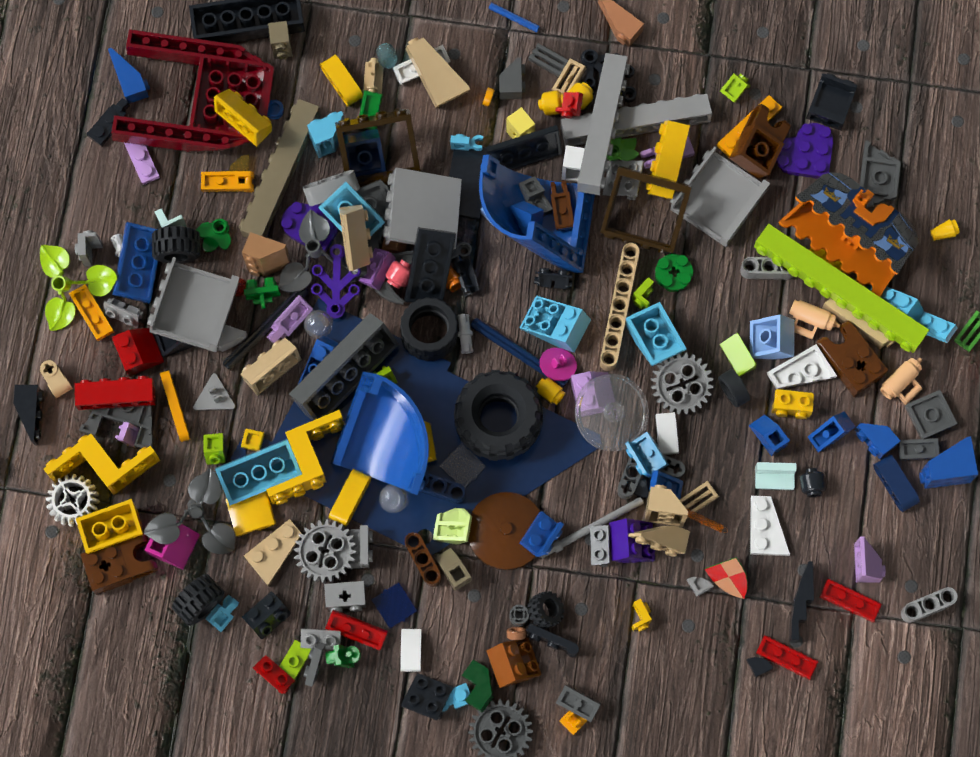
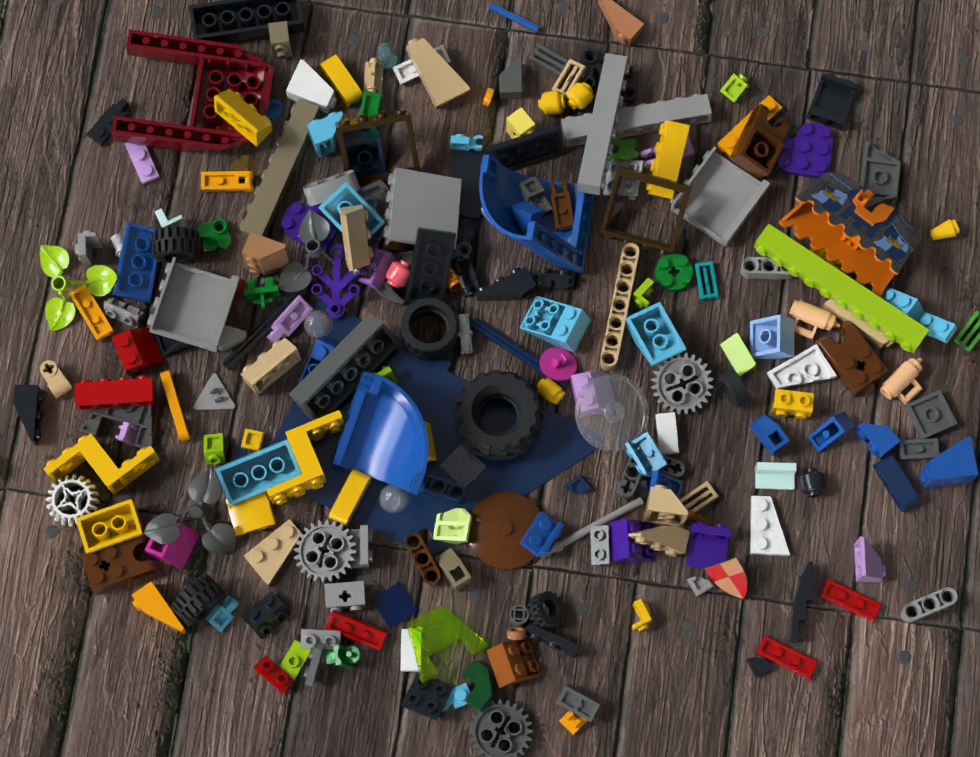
blue slope [108,48,150,104] -> none
red bracket [555,92,583,119] -> none
white panel [562,145,585,182] -> none
none -> light orange slope [132,582,187,634]
none -> white slope [286,59,337,113]
none -> clear neon green wing [407,605,488,683]
none -> black slope [476,266,537,301]
none -> dark blue tile [565,474,592,494]
none -> dark purple bracket [686,522,731,569]
none -> teal tile [694,261,719,301]

